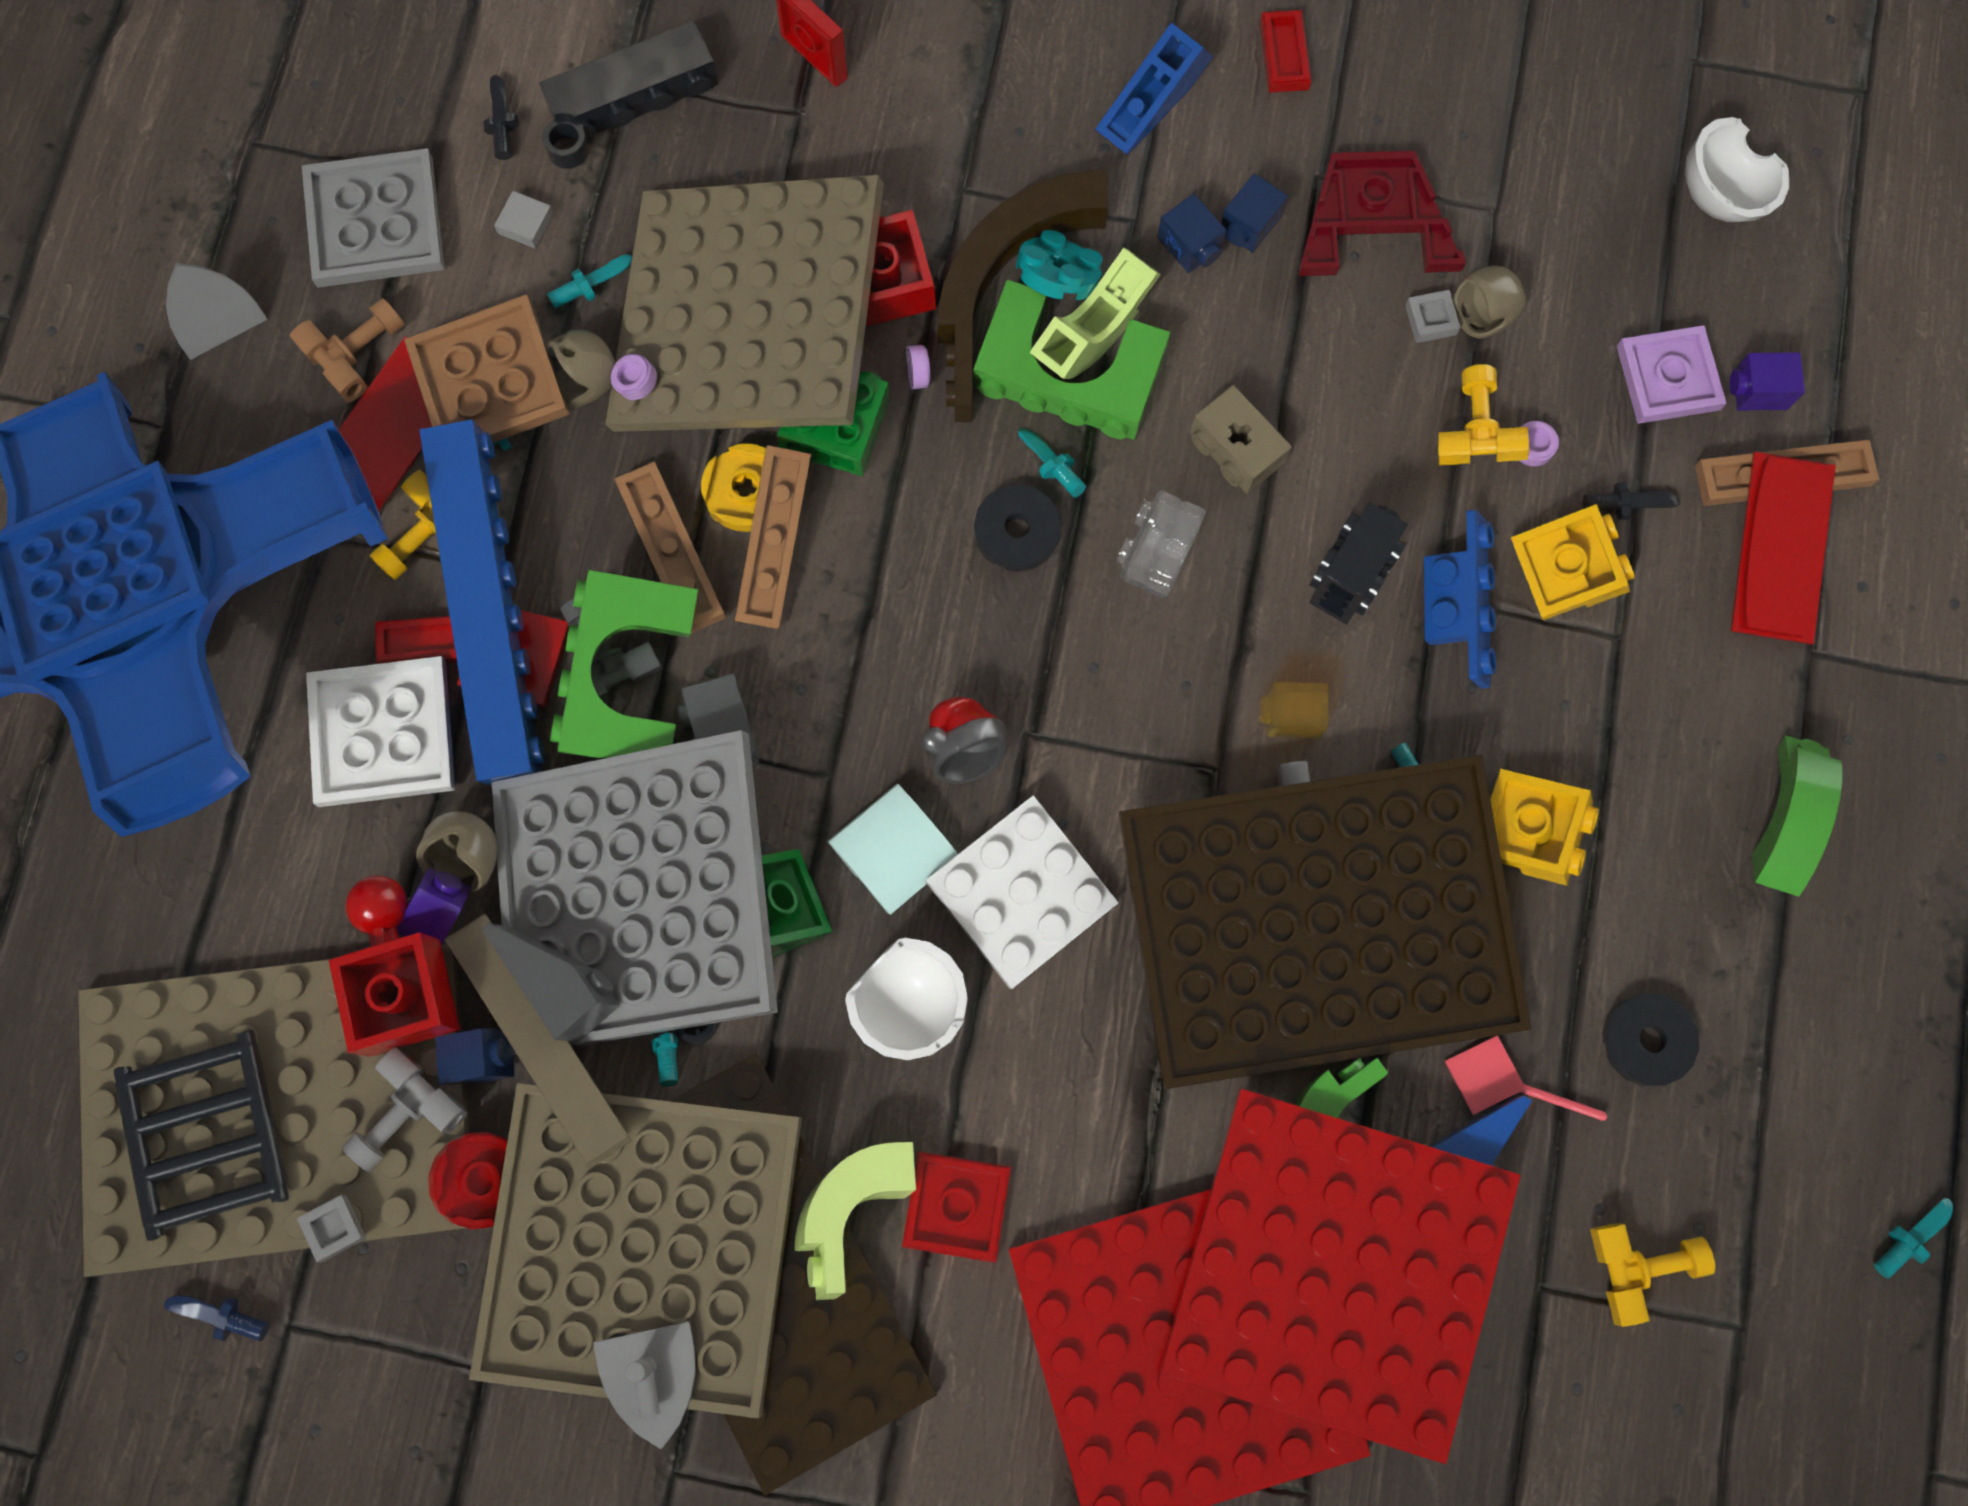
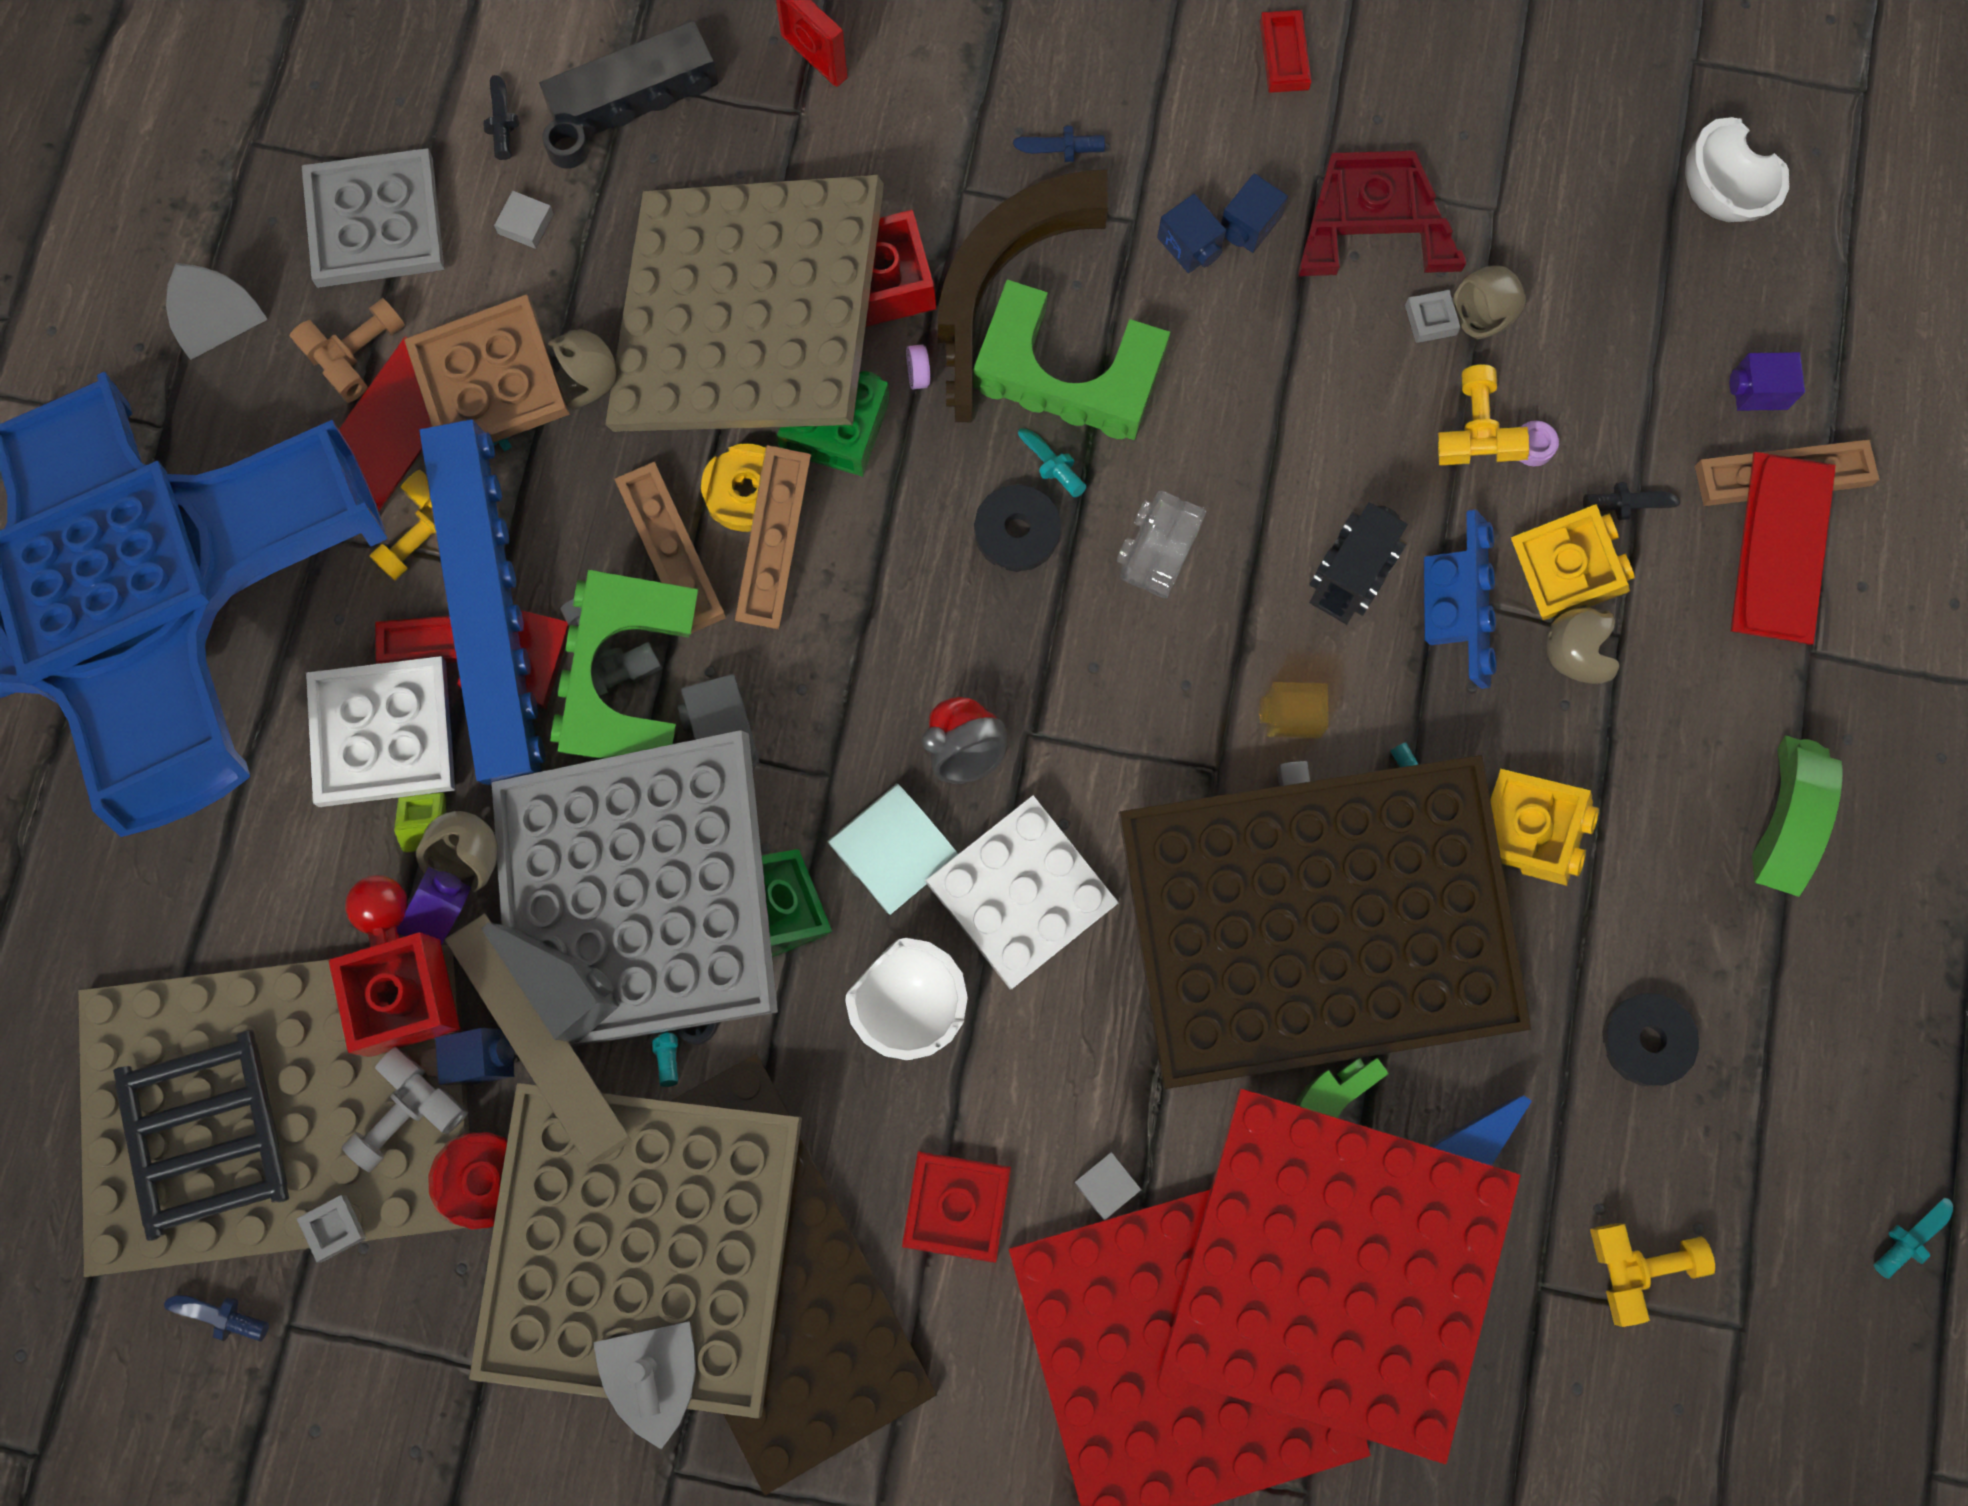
teal piece [547,254,632,309] -> none
lavender tile [611,354,657,400] -> none
yellowish green arch [795,1142,916,1300] -> none
teal plate [1015,230,1103,300] -> none
yellowish green arch [1029,248,1161,379] -> none
blue slope [1095,23,1213,155] -> none
dark tan brick [1190,385,1292,494] -> none
coral piece [1444,1035,1607,1121] -> none
lavender plate [1617,325,1727,424] -> none
none -> lime slope [394,792,446,852]
none -> dark blue piece [1013,126,1105,162]
none -> light grey tile [1074,1152,1141,1220]
none -> dark tan helmet [1546,607,1619,684]

